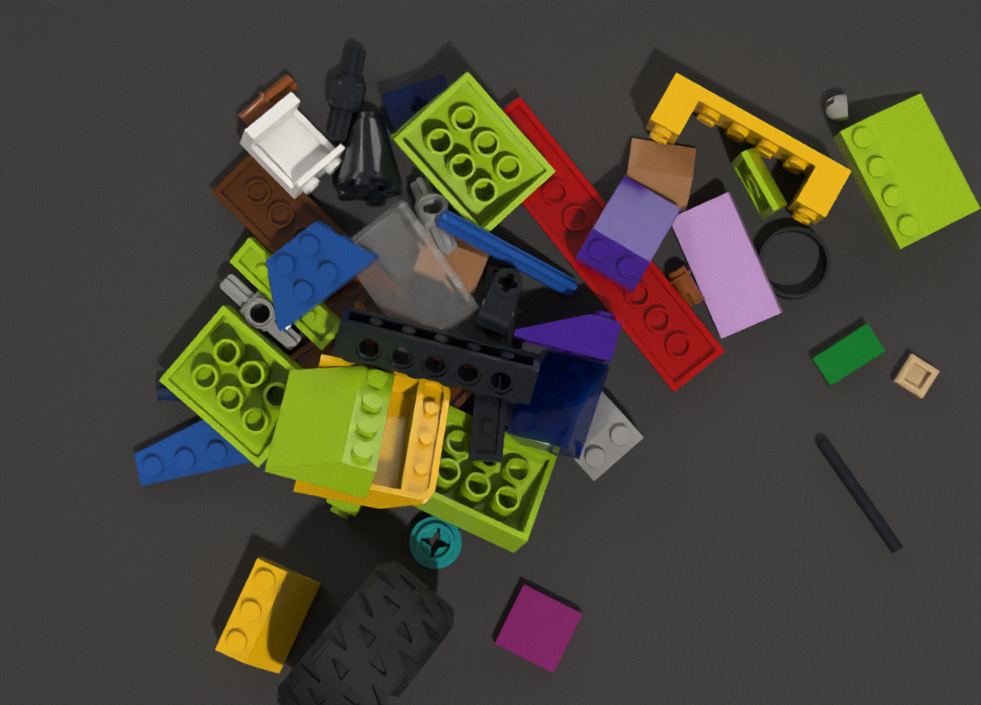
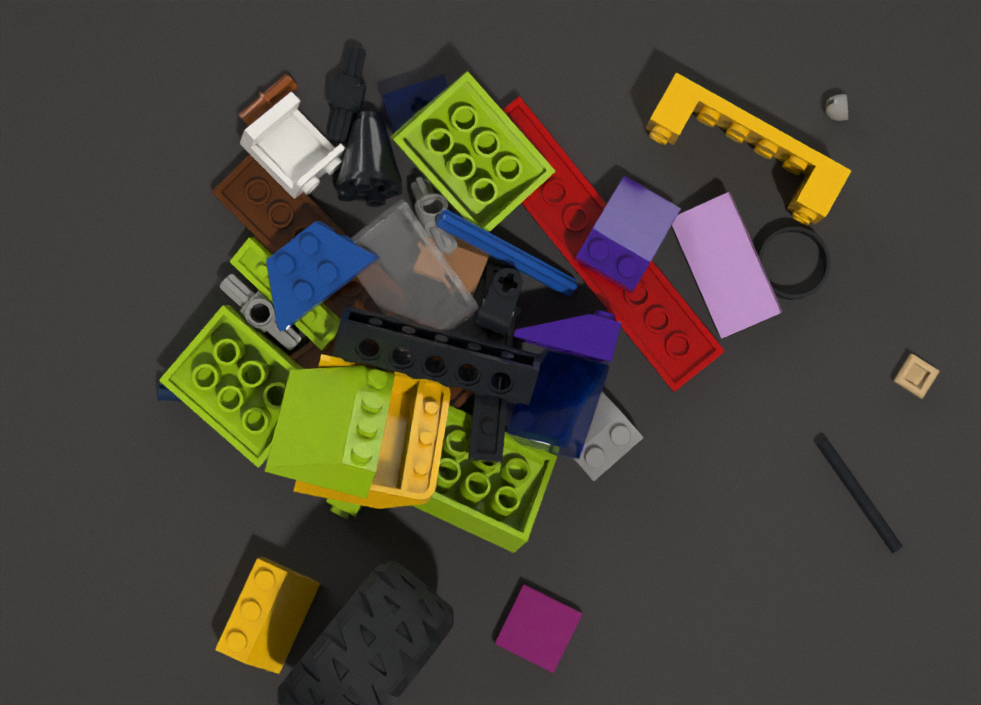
blue wing [134,420,251,486] -> none
teal gear [409,516,462,569] -> none
medium nougat slope [626,138,696,213] -> none
dark orange pin [668,265,705,308] -> none
lime slope [731,147,788,220] -> none
green tile [811,323,885,386] -> none
lime slope [833,93,981,253] -> none

